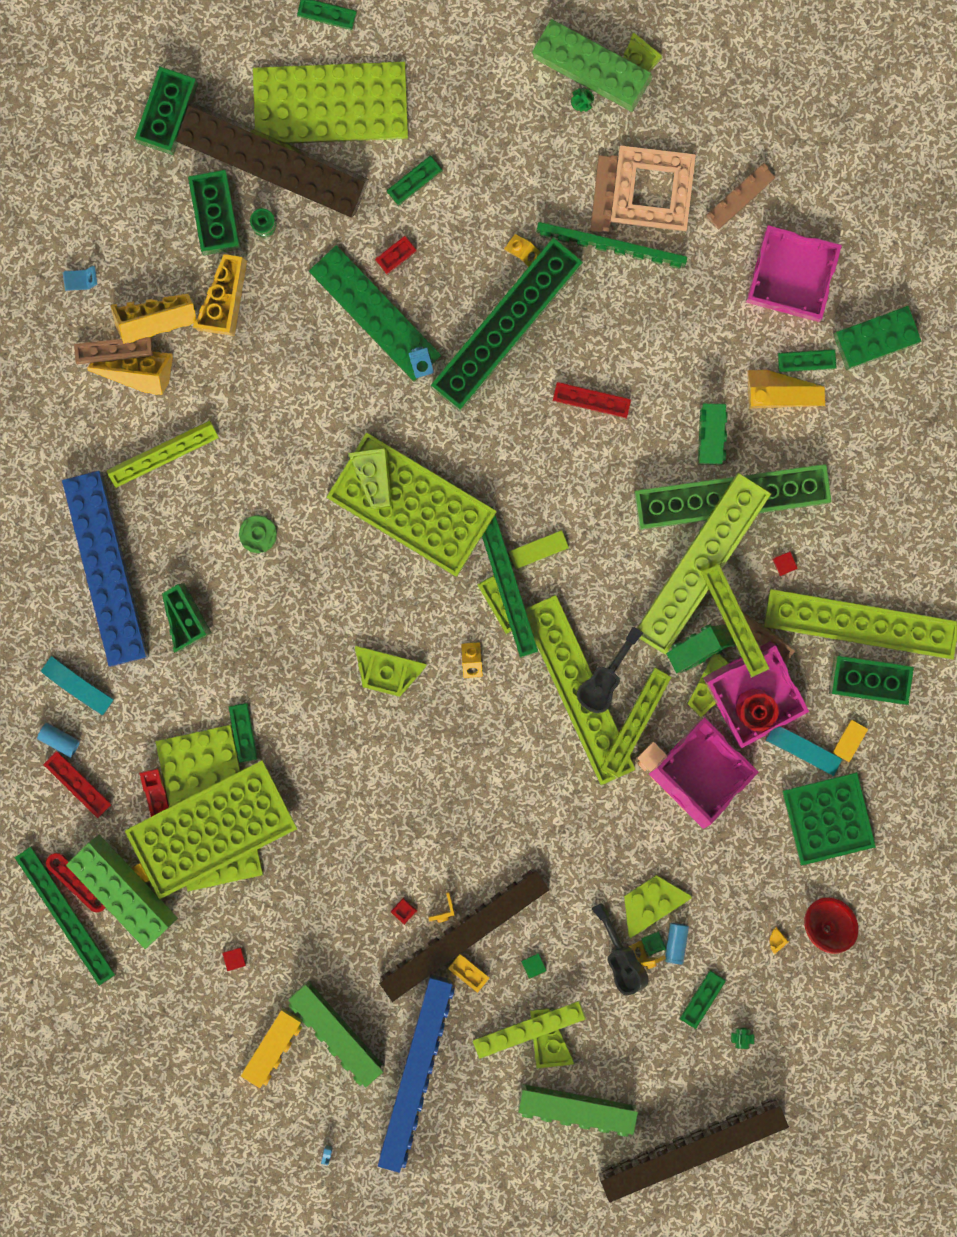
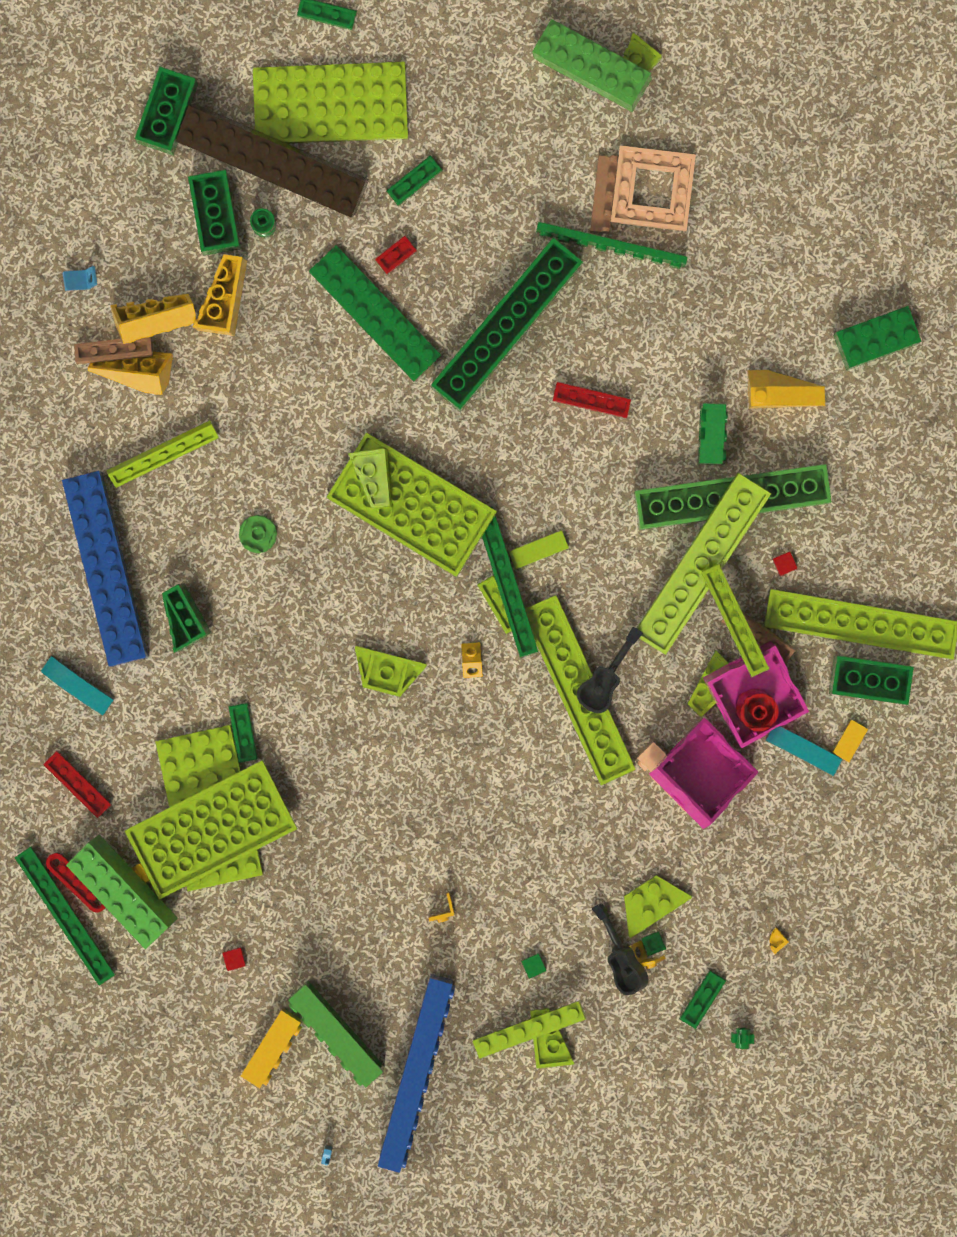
dark azure pin [37,722,80,758] -> none
red slope [139,768,169,817] -> none
dark brown brick [379,869,550,1002] -> none
red tile [390,897,417,925] -> none
dark azure bracket [409,347,434,378] -> none
yellow plate [448,954,490,993] -> none
yellow bracket [504,234,541,267] -> none
bright green brick [518,1084,638,1137] -> none
green gear [571,88,594,112] -> none
dark brown brick [599,1098,789,1203] -> none
lime plate [600,668,672,778] -> none
dark azure pin [664,923,689,965] -> none
green wedge [666,624,736,674] -> none
medium nougat hinge [706,163,775,230] -> none
dark pink tile [746,225,842,322] -> none
green tile [778,349,837,373] -> none
green plate [782,772,876,866] -> none
red dish [804,897,859,954] -> none

